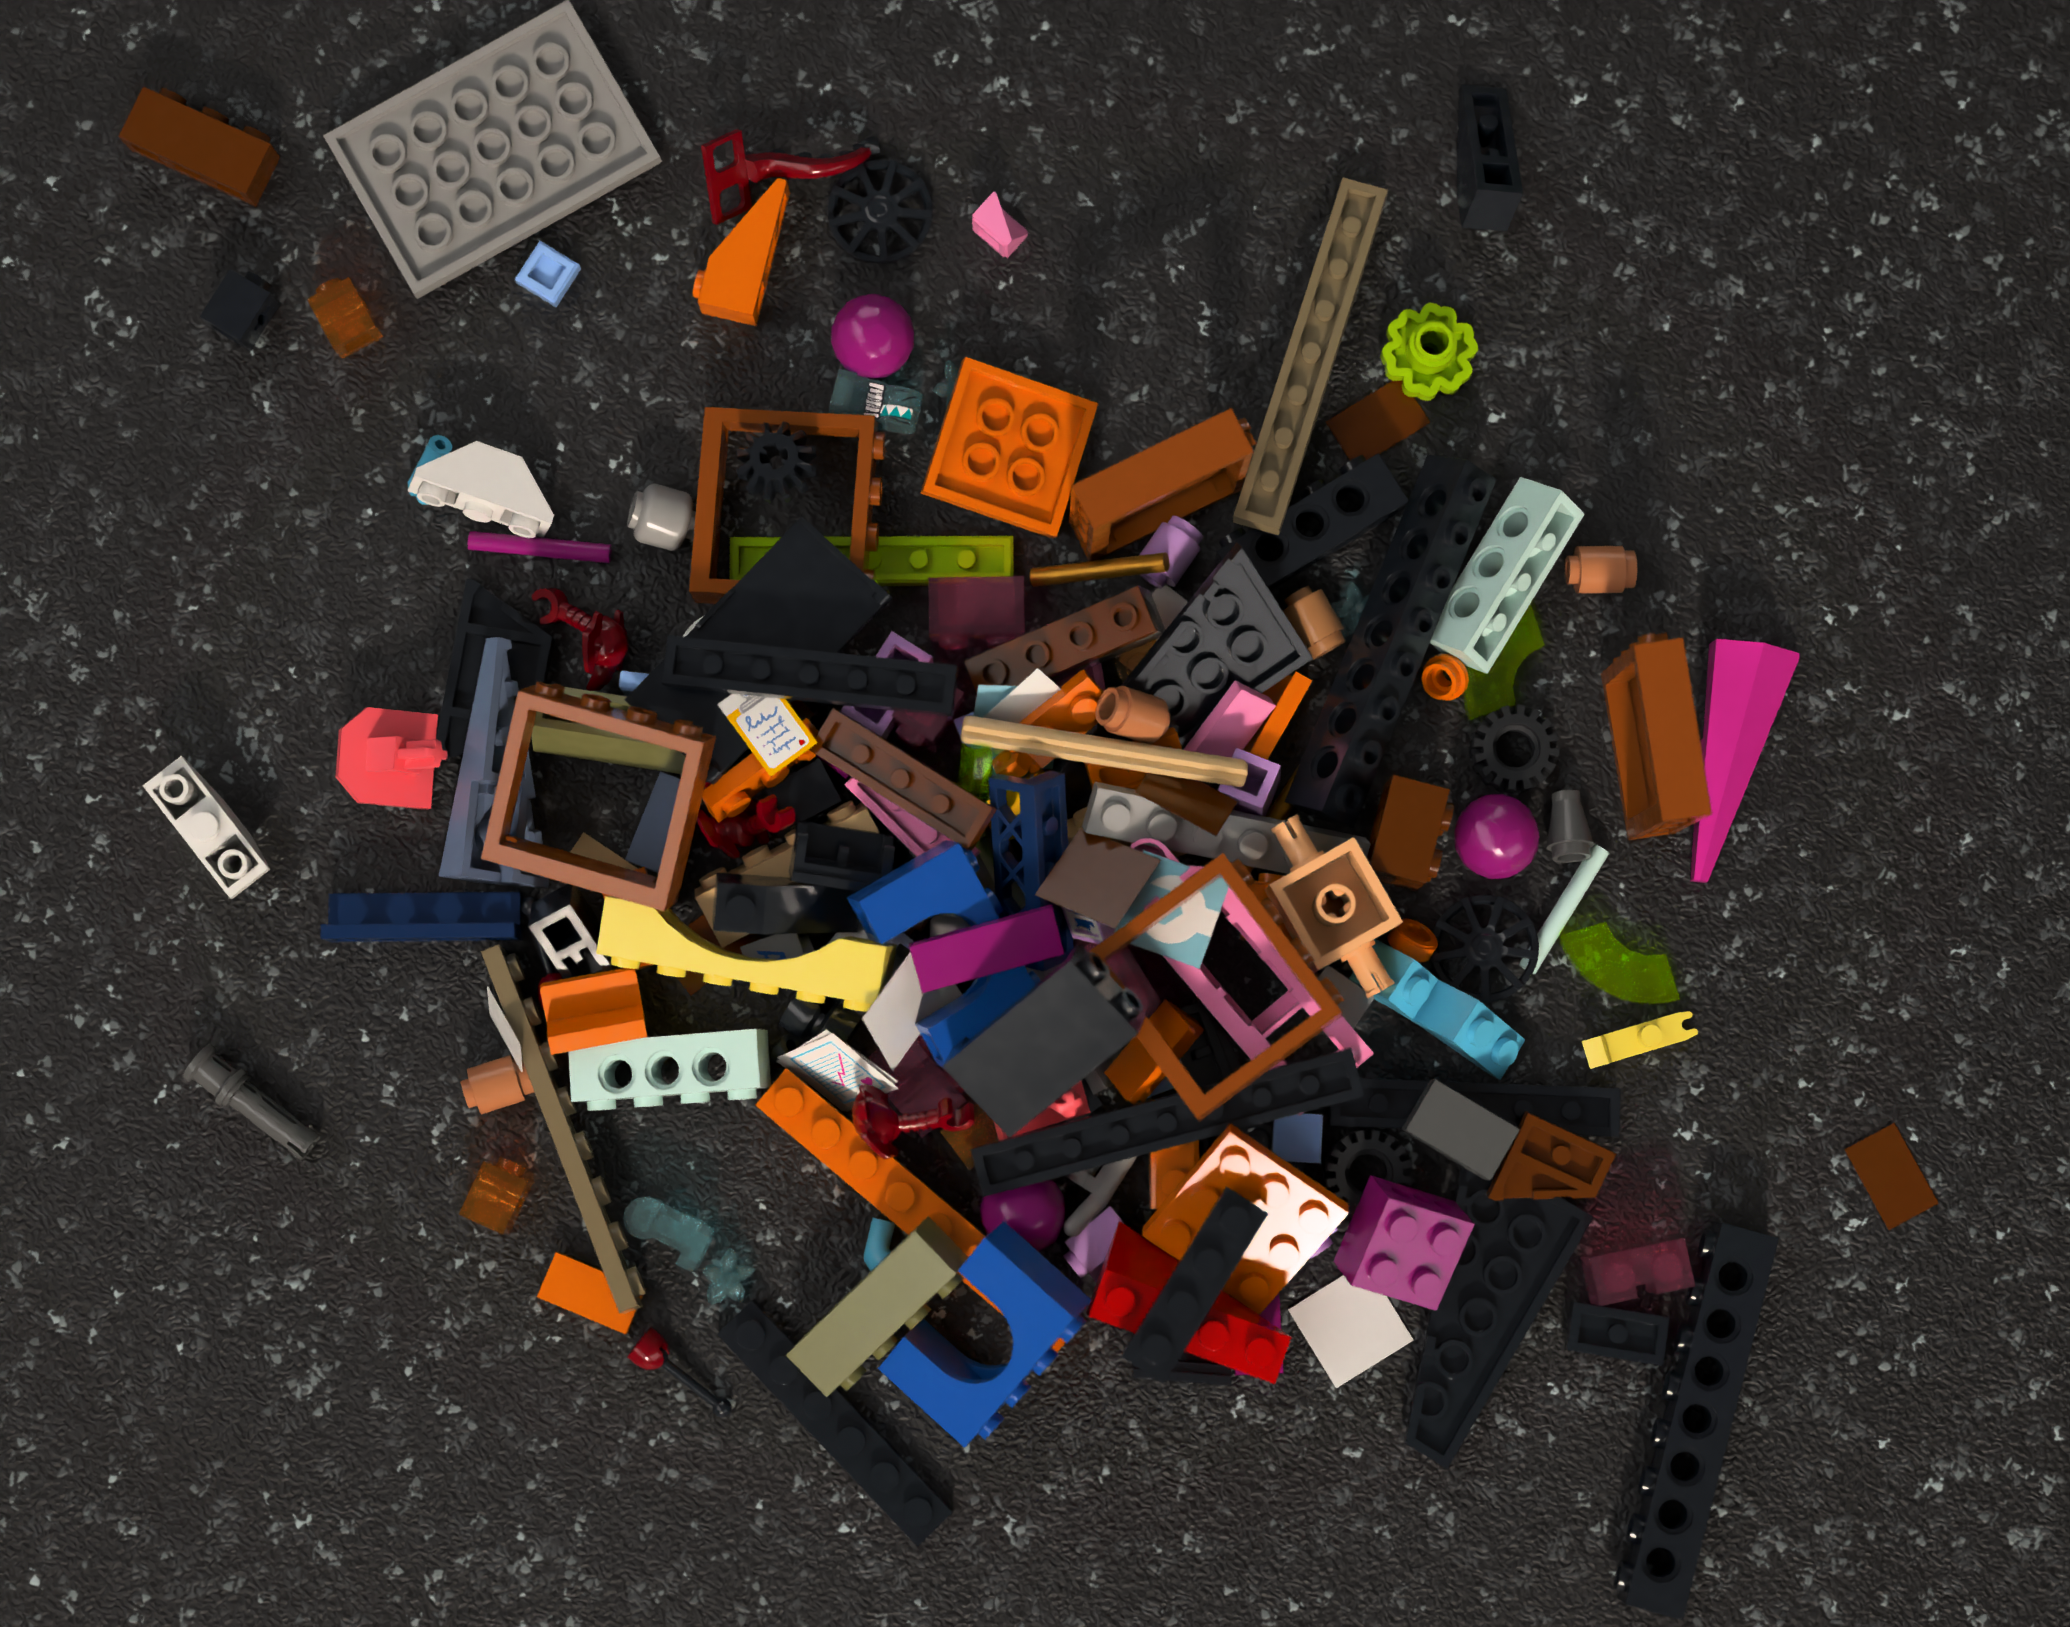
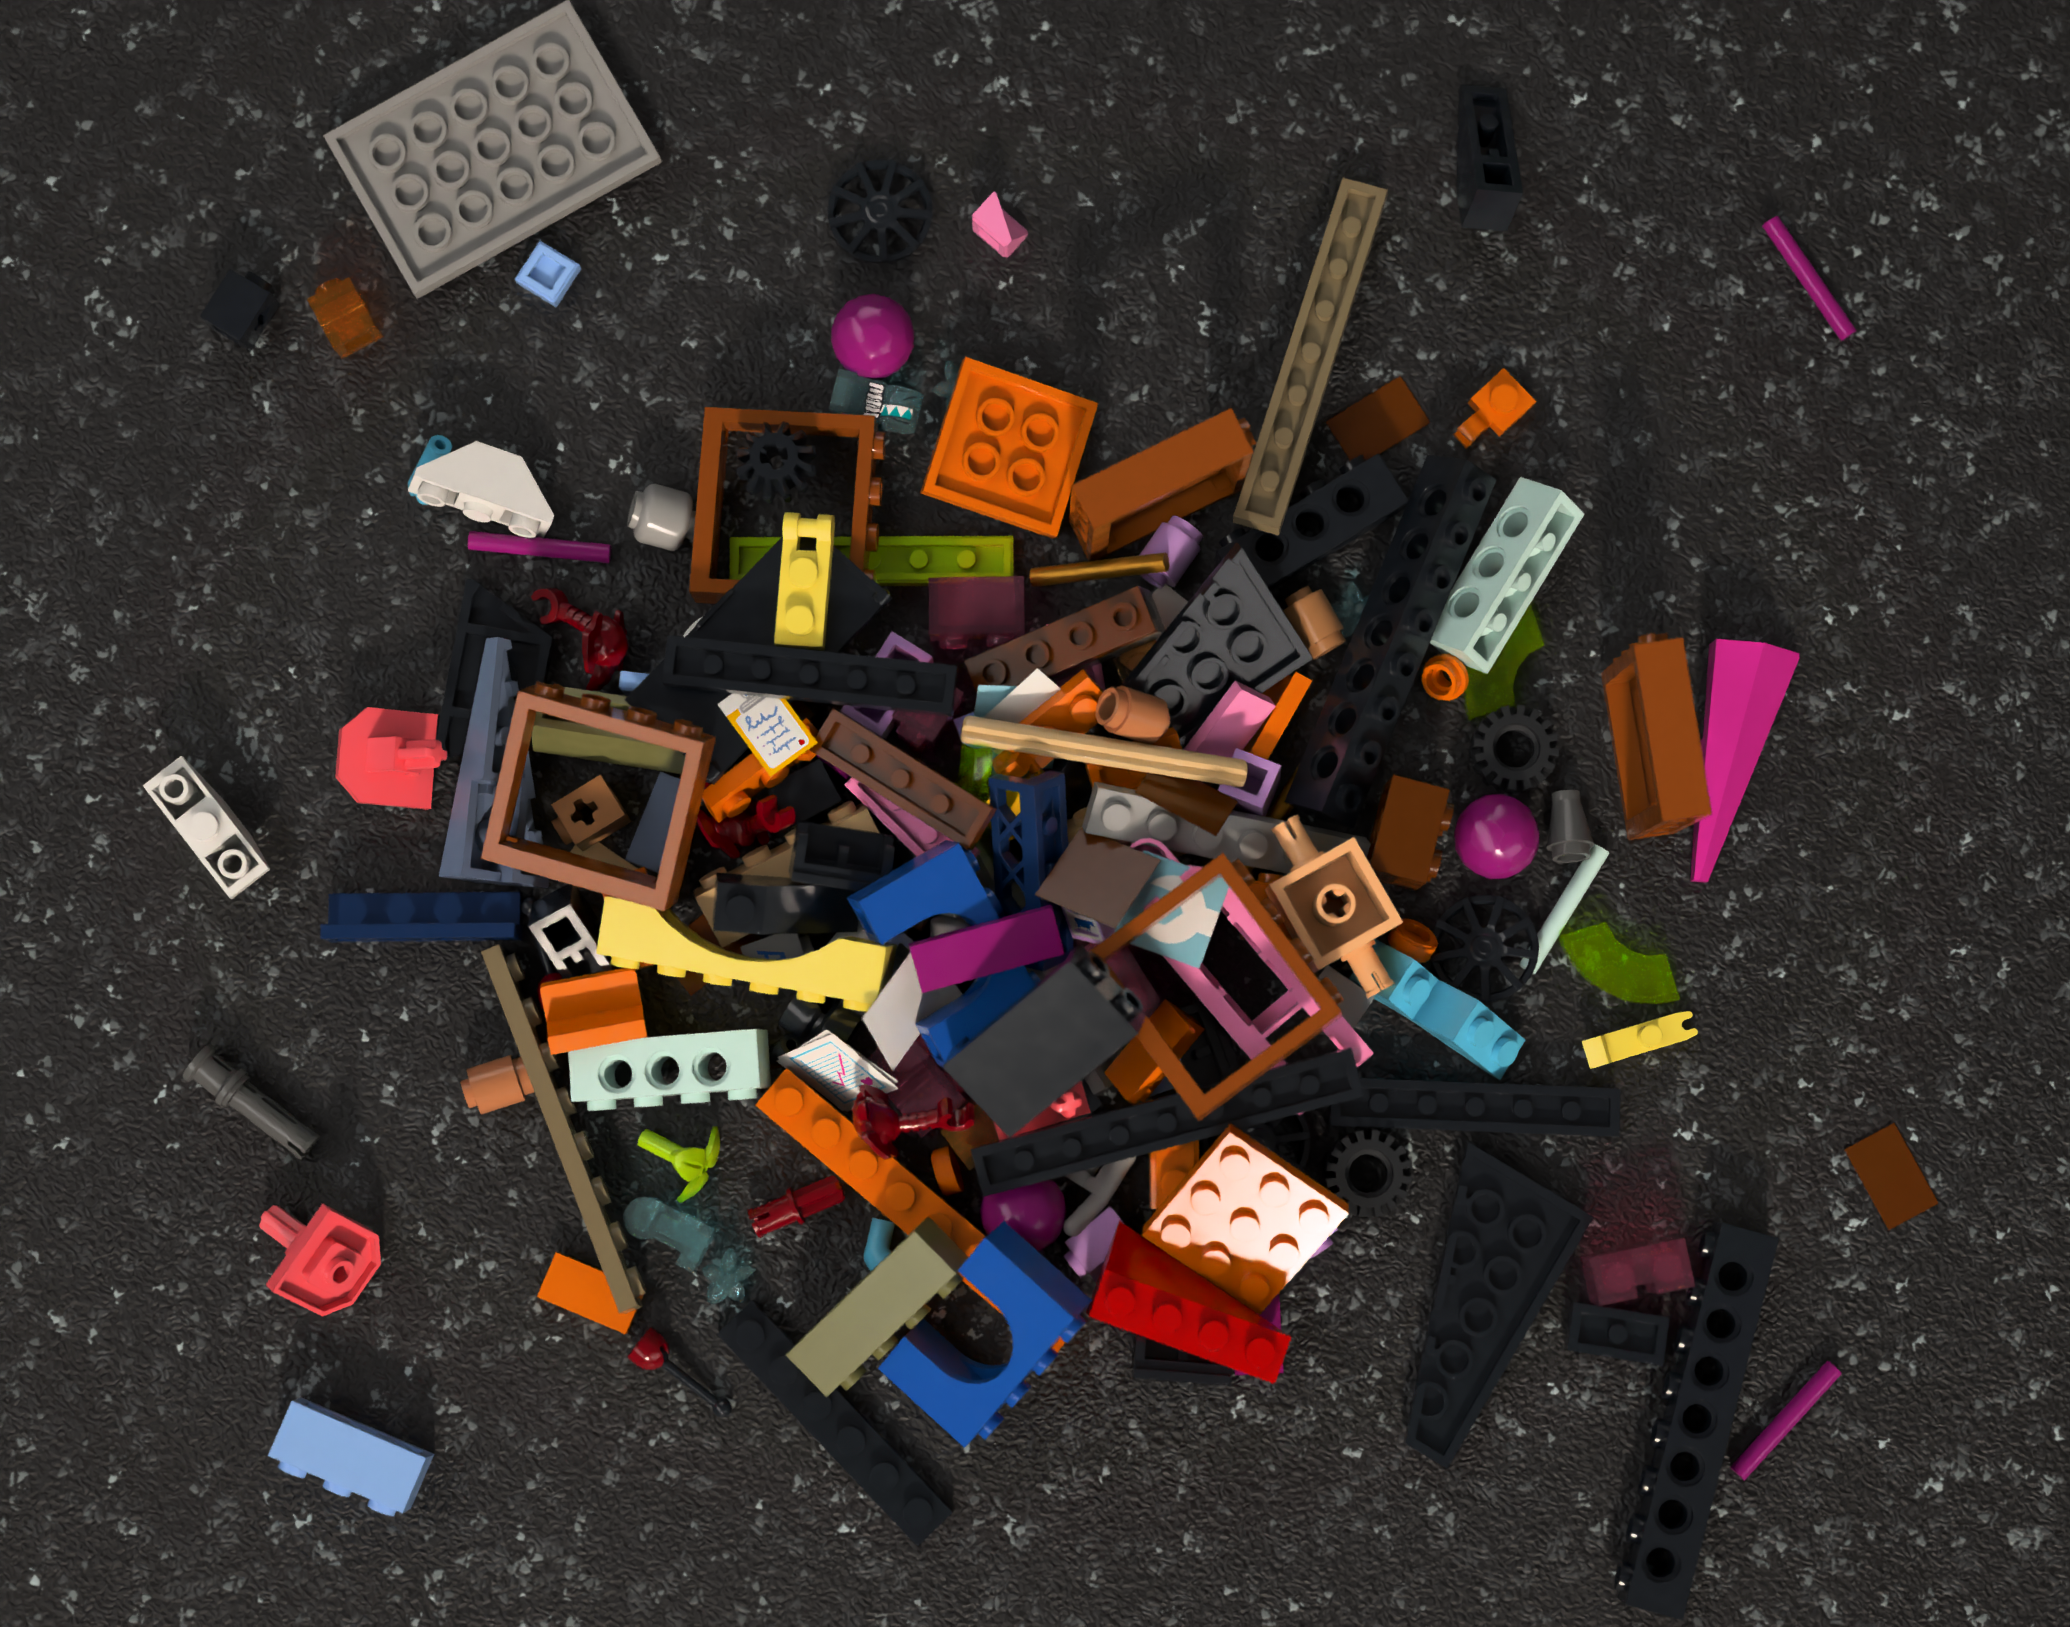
reddish brown brick [118,86,280,207] -> none
clear orange brick [459,1156,534,1235] -> none
white sticker [487,986,523,1072] -> none
orange slope [693,178,790,326] -> none
dark red piece [701,129,880,225] -> none
black plate [1120,1187,1269,1384] -> none
light blue tile [1272,1114,1323,1163] -> none
white sticker [1288,1275,1413,1388] -> none
magenta piece [1333,1175,1474,1311] -> none
lime plant [1380,303,1478,401] -> none
dark grey panel [1401,1079,1520,1180] -> none
reddish brown wing [1486,1111,1616,1201] -> none
nougat brick [1565,546,1637,593] -> none
none -> coral piece [259,1203,381,1316]
none -> light blue brick [268,1398,434,1516]
none -> medium nougat brick [551,774,632,851]
none -> lime plant [638,1126,720,1203]
none -> dark red axle [748,1176,845,1238]
none -> light yellow plate [774,512,835,651]
none -> orange tile [931,1145,964,1196]
none -> orange plate [1454,368,1536,448]
none -> magenta bar [1730,1361,1842,1481]
none -> magenta bar [1762,215,1857,341]

